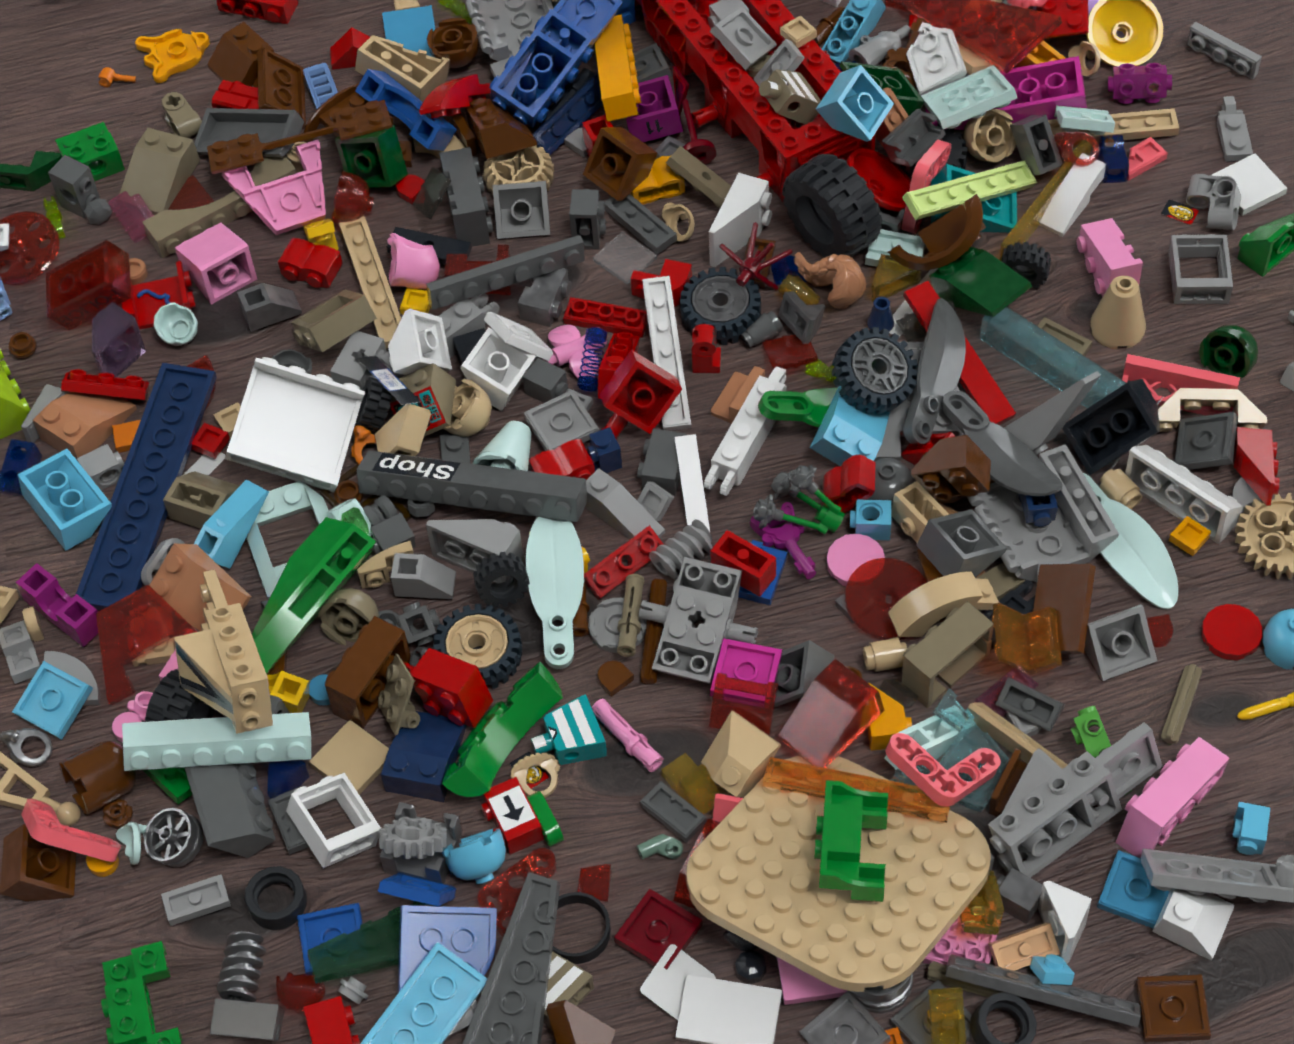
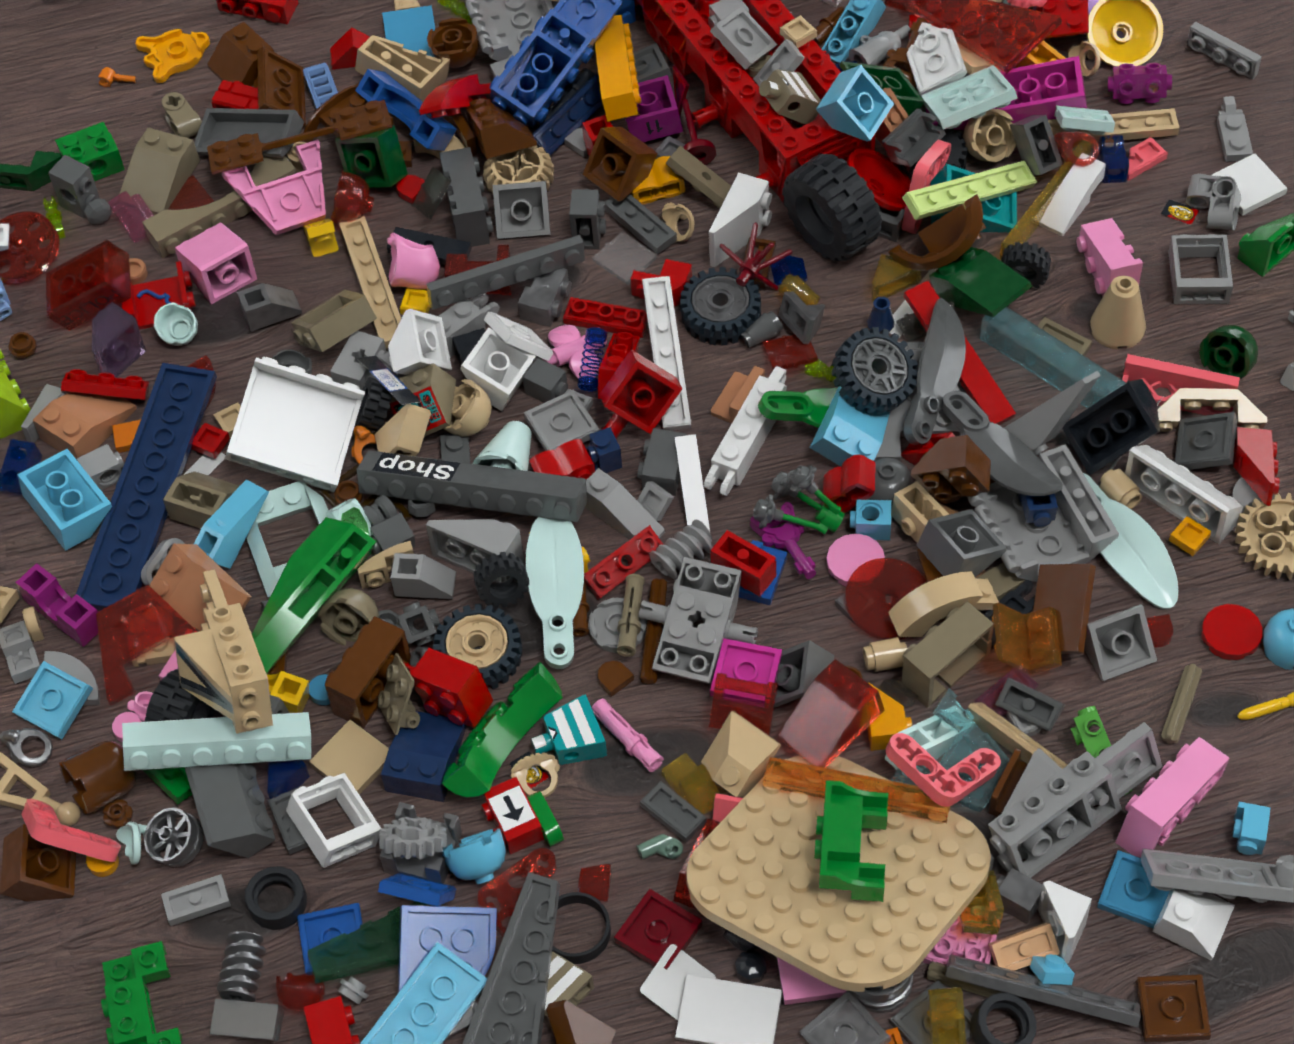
red brick [278,238,343,288] -> none
red leg [692,324,721,373] -> none
nougat hair [793,252,867,309] -> none
light aqua plate [865,229,926,275] -> none

